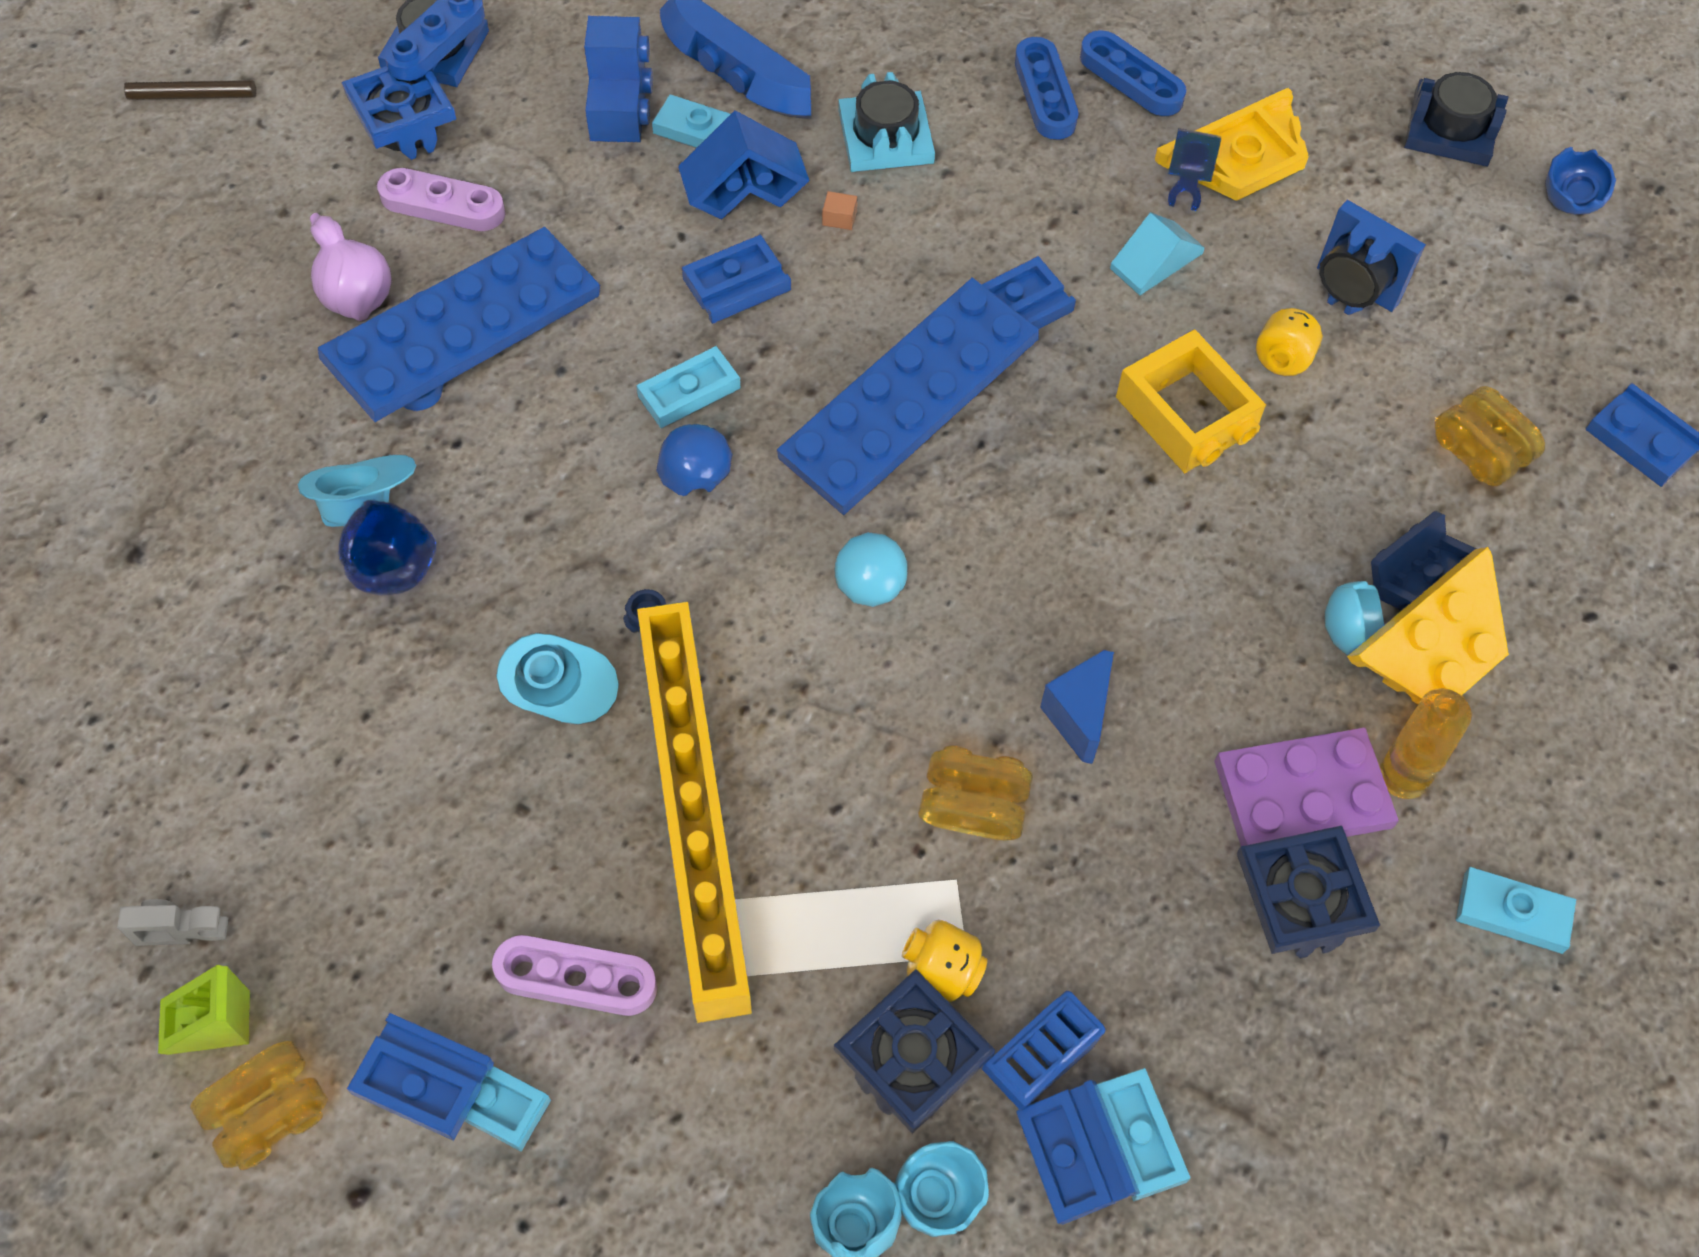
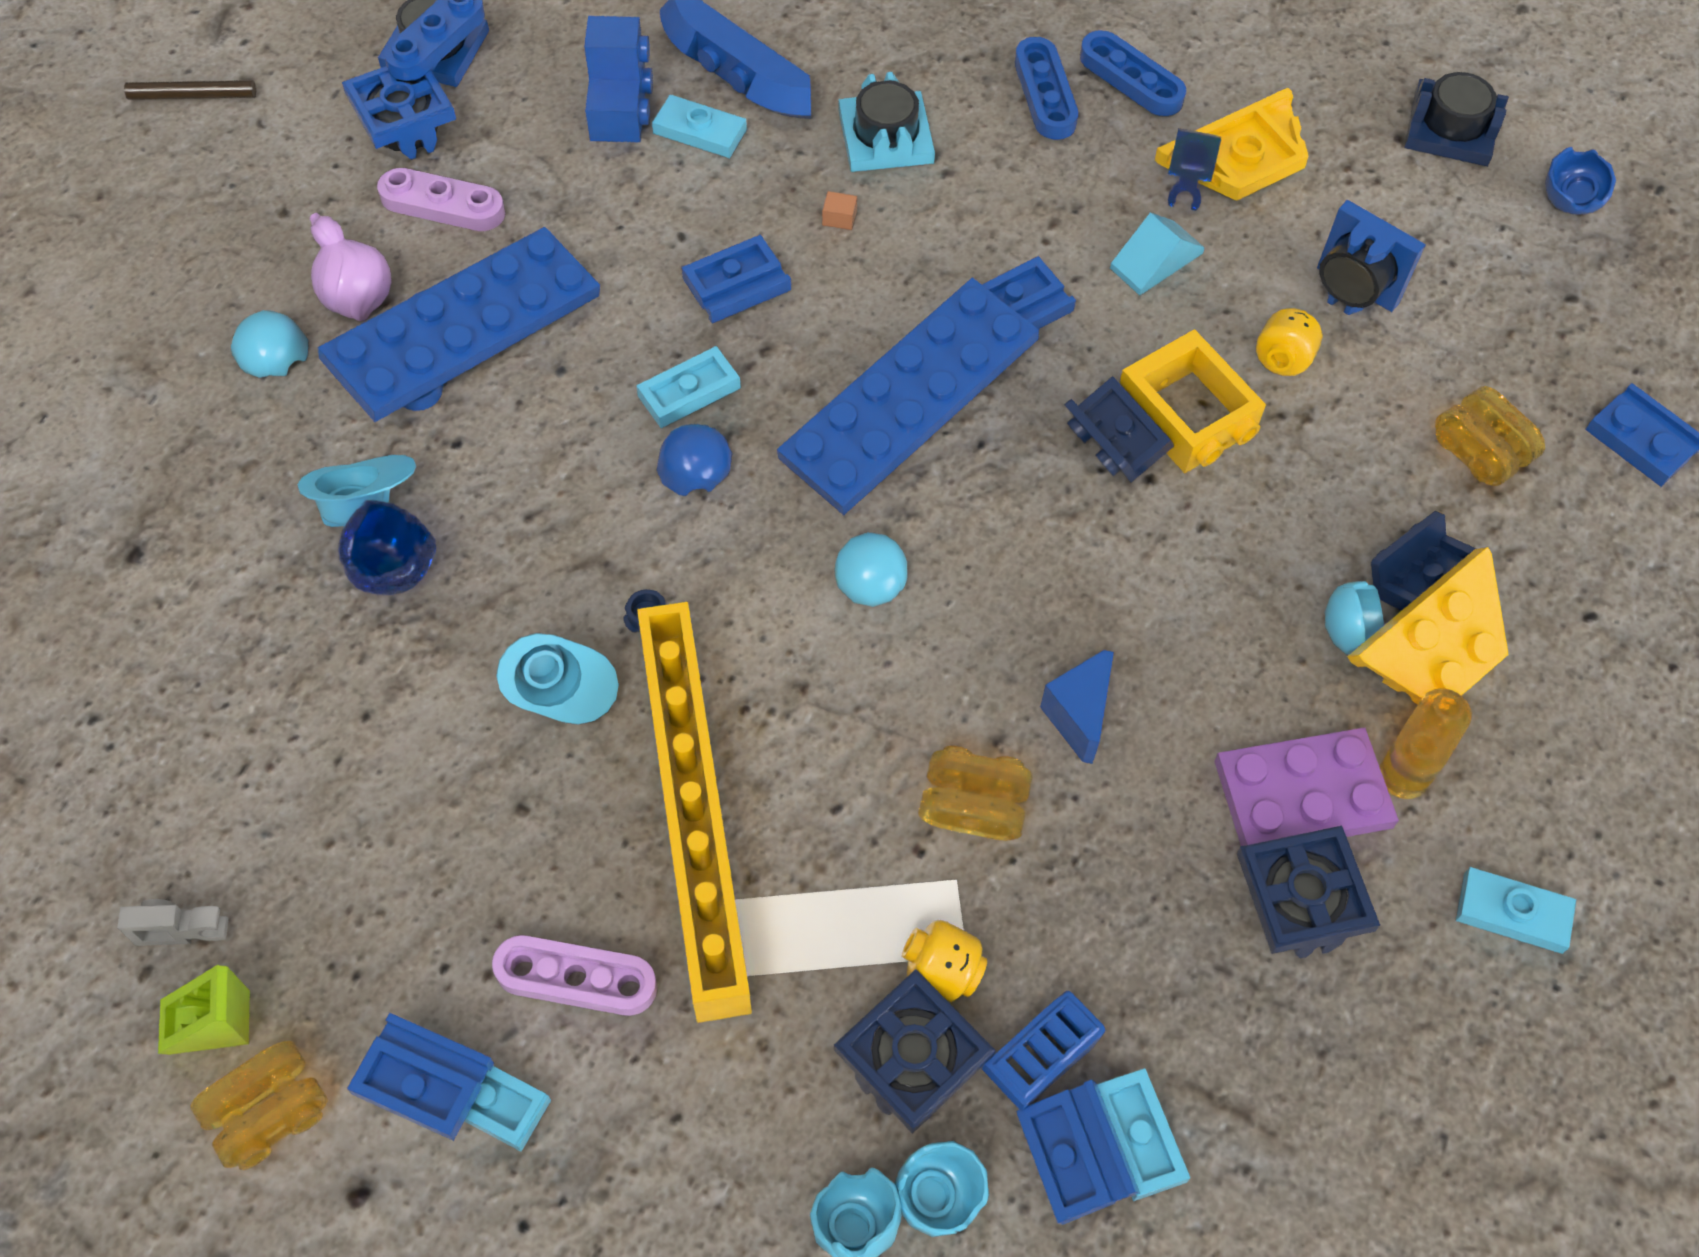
blue brick [678,110,810,220] -> none
none -> medium azure hair [231,310,308,378]
none -> dark blue bracket [1064,376,1174,483]

